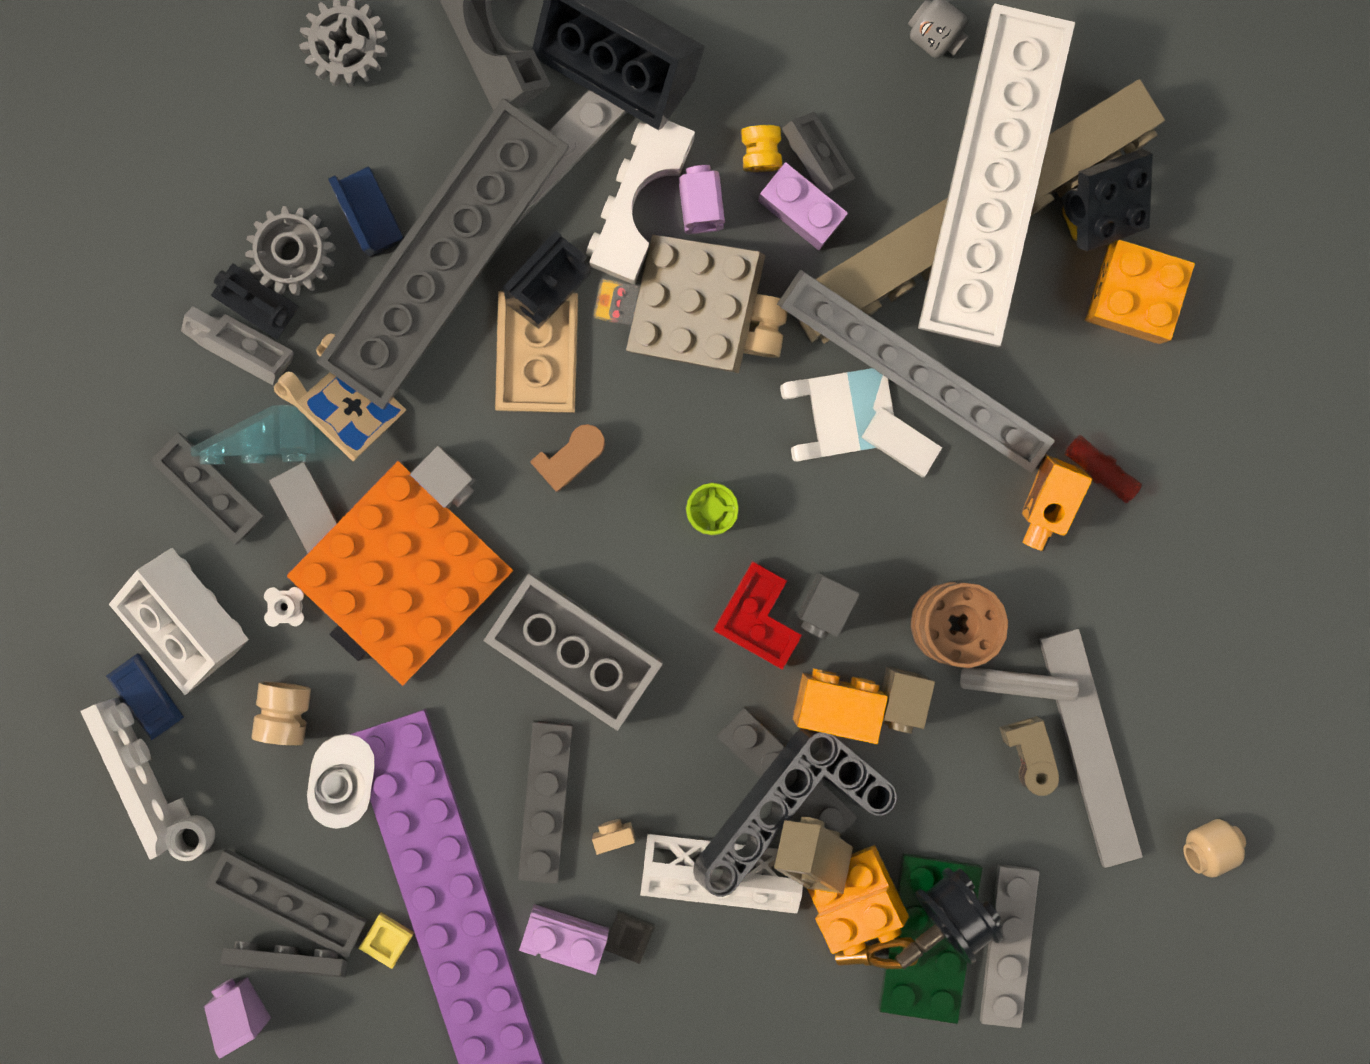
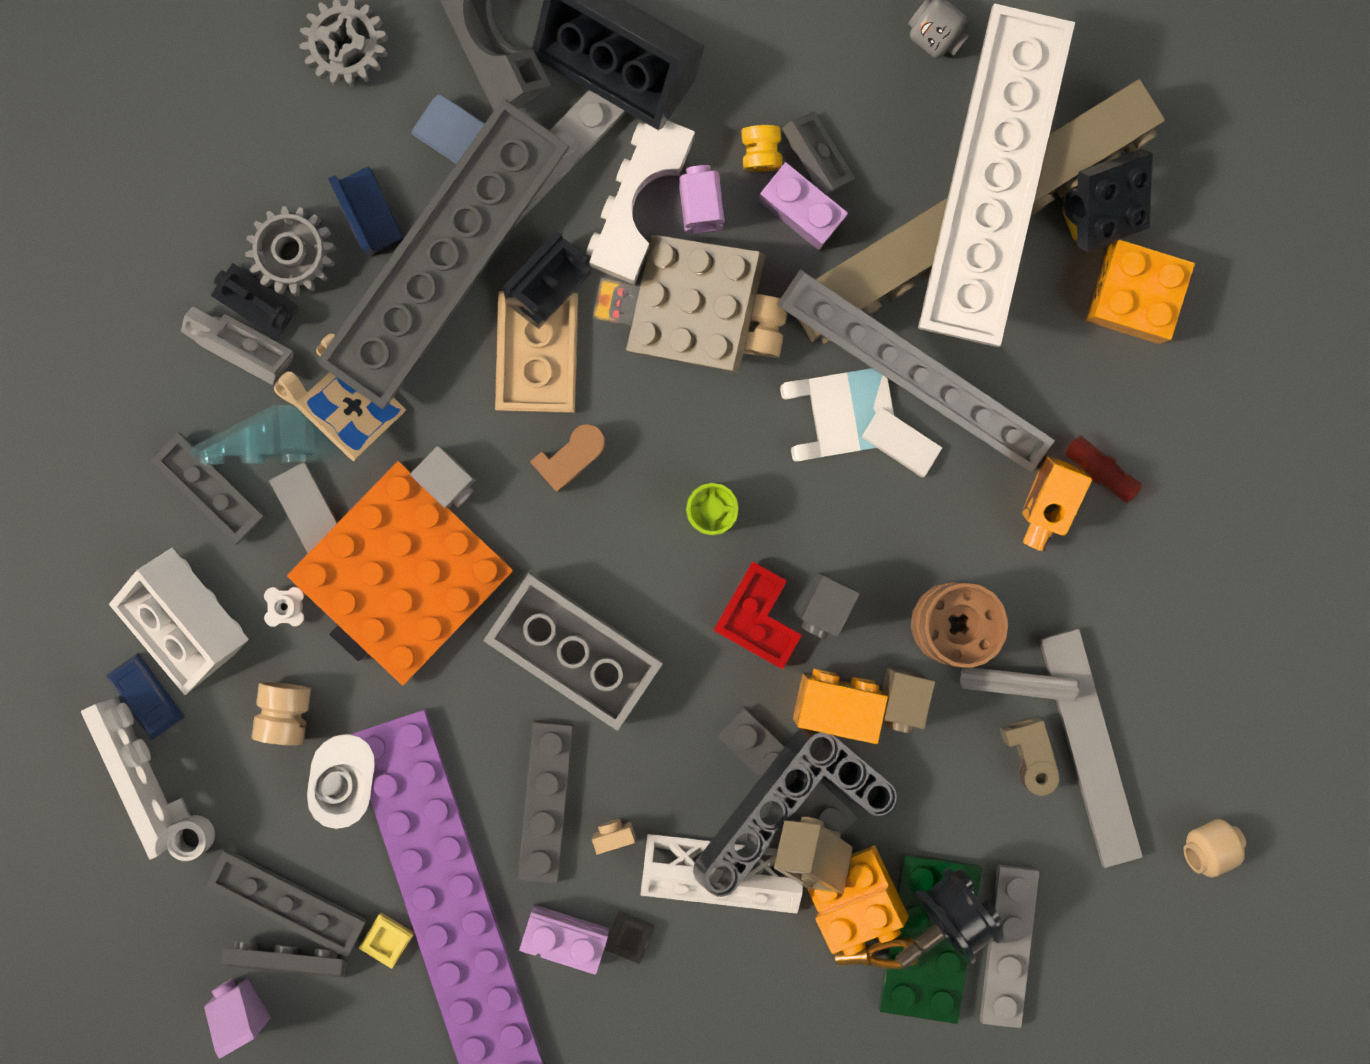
none -> sand blue slope [411,94,485,164]

